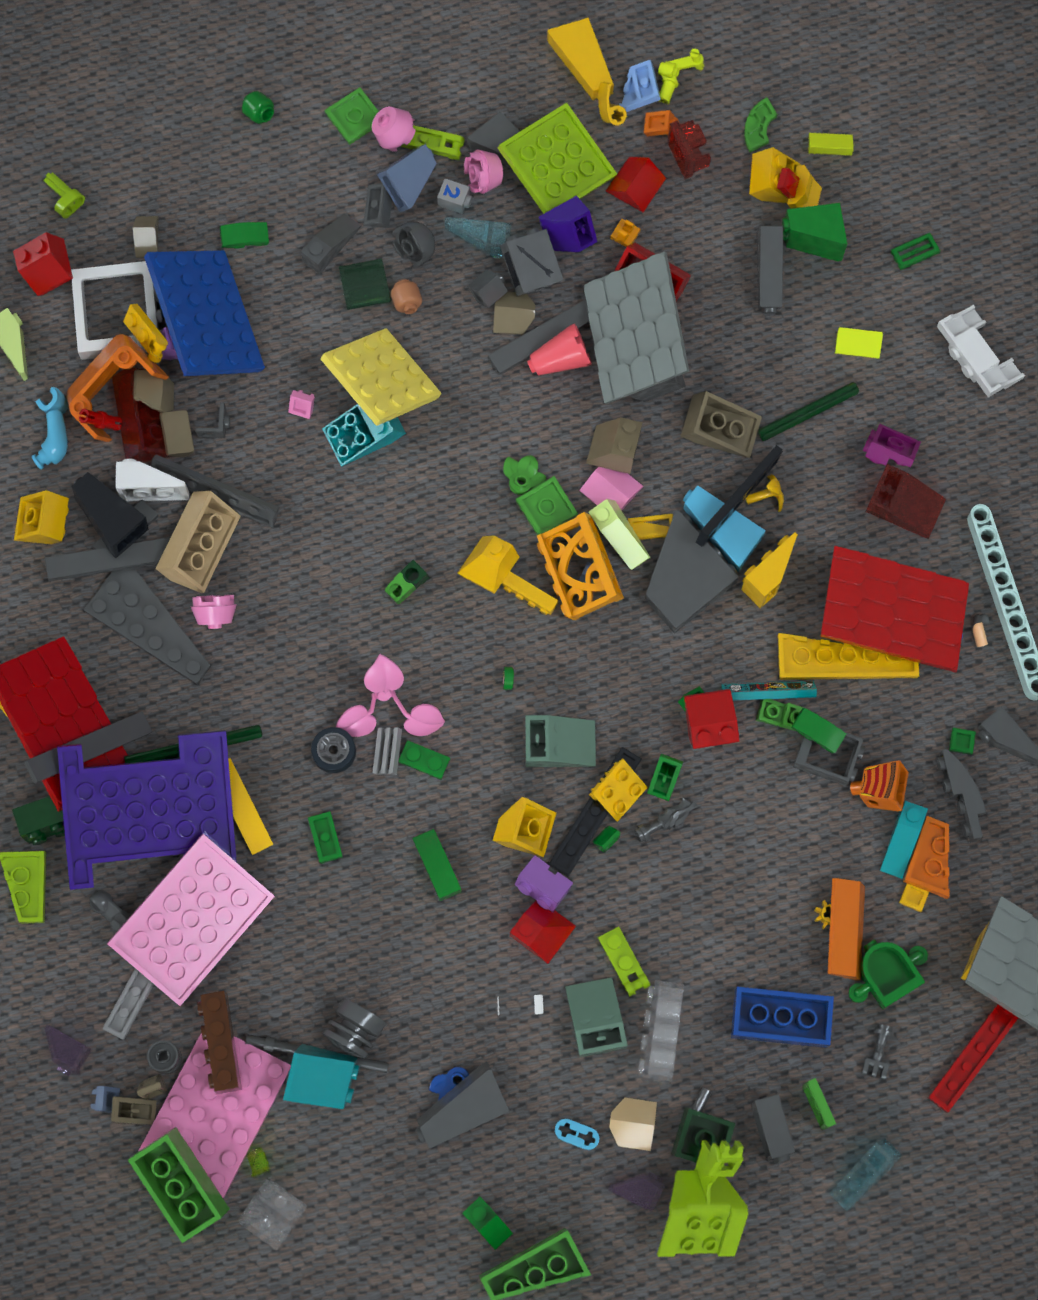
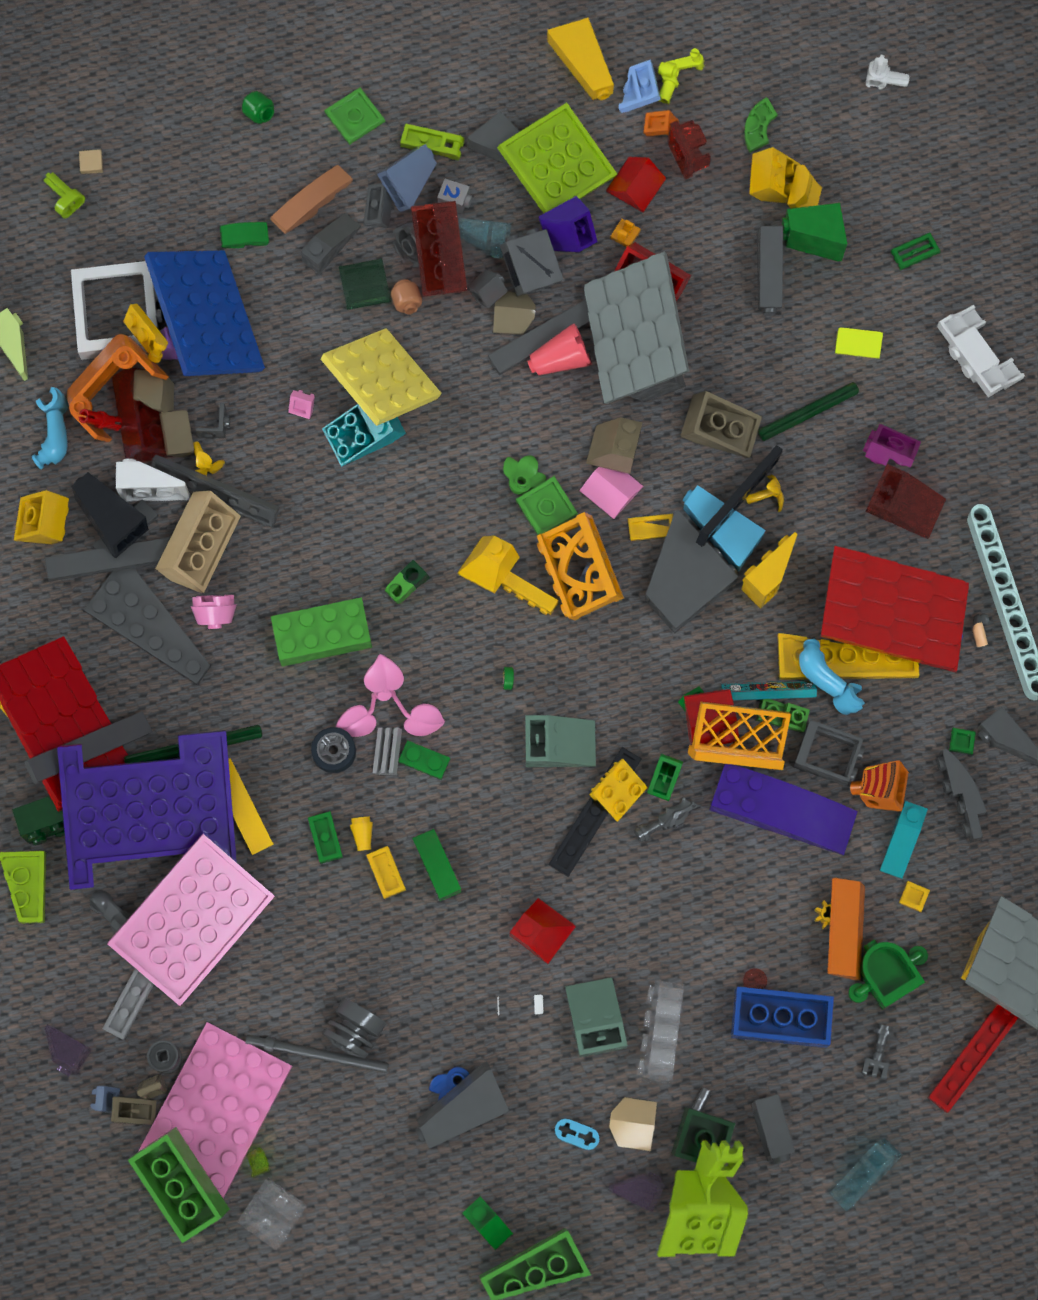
red slope [13,232,73,296] -> none
dark tan slope [133,216,158,258] -> none
reddish brown brick [197,991,242,1094] -> none
teal slope [283,1044,360,1109] -> none
bright pink cone [372,107,416,151] -> none
bright pink cone [464,150,503,194] -> none
yellow slope [493,797,556,857] -> none
medium lavender brick [515,855,573,912] -> none
yellowish green slope [589,499,651,570] -> none
green slope [592,826,621,853] -> none
yellow panel [598,82,627,125] -> none
lime plate [598,927,651,997] -> none
red tile [777,168,800,199] -> none
green slope [791,708,847,753] -> none
bright green tile [802,1078,836,1130] -> none
neon yellow slope [808,133,854,156] -> none
orange wing [903,816,950,899] -> none
none -> tan tile [79,150,103,174]
none -> yellow plant [193,441,225,476]
none -> nougat slope [270,165,353,234]
none -> bright green brick [271,597,372,667]
none -> yellow cone [350,816,373,851]
none -> yellow plate [366,846,406,899]
none -> clear red slope [411,201,467,297]
none -> light orange fence [688,702,791,770]
none -> dark purple slope [709,764,858,856]
none -> clear red tile [743,968,767,989]
none -> medium azure piece [799,639,865,715]
none -> white axle [866,55,909,89]

